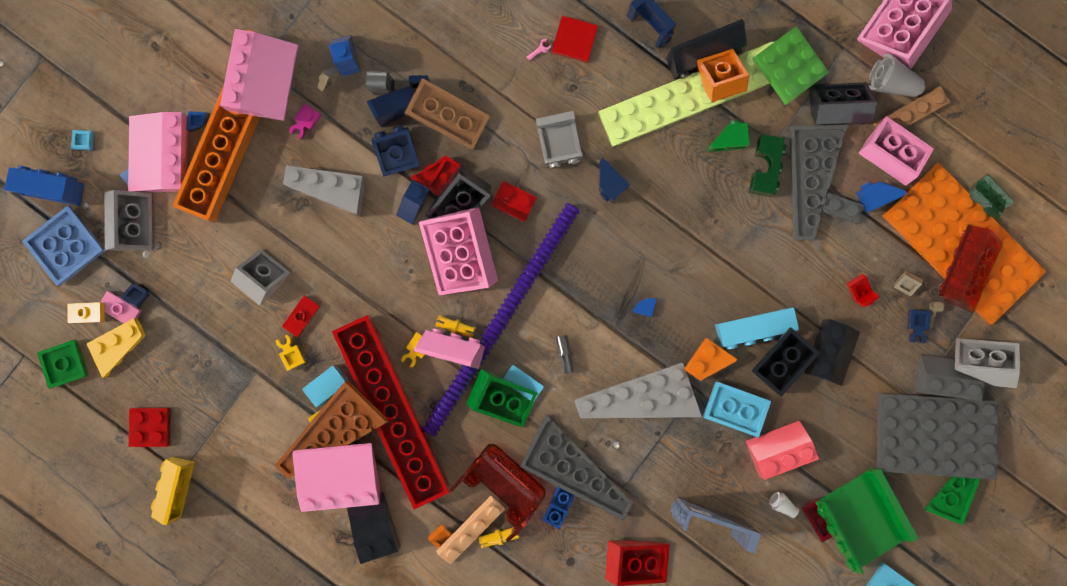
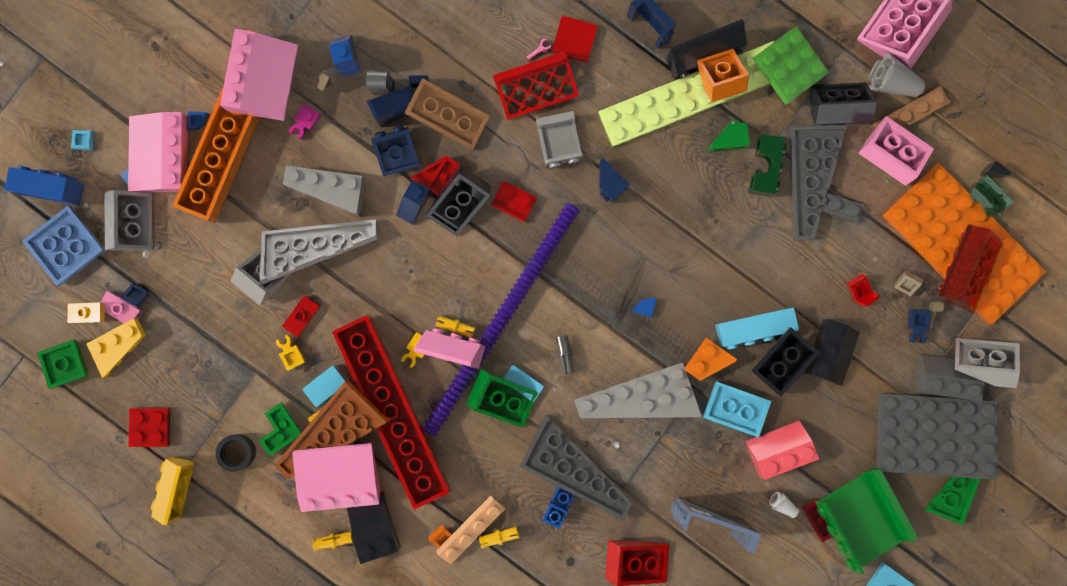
bright pink slope [419,207,498,295] -> none
clear red windscreen [449,444,546,542] -> none
blue slope [856,181,907,213] -> none
none -> black tyre [216,434,256,472]
none -> light grey wing [259,219,377,284]
none -> green plate [259,402,302,456]
none -> yellow pin [312,531,354,551]
none -> red fence [493,51,579,120]
none -> black slope [980,161,1011,179]

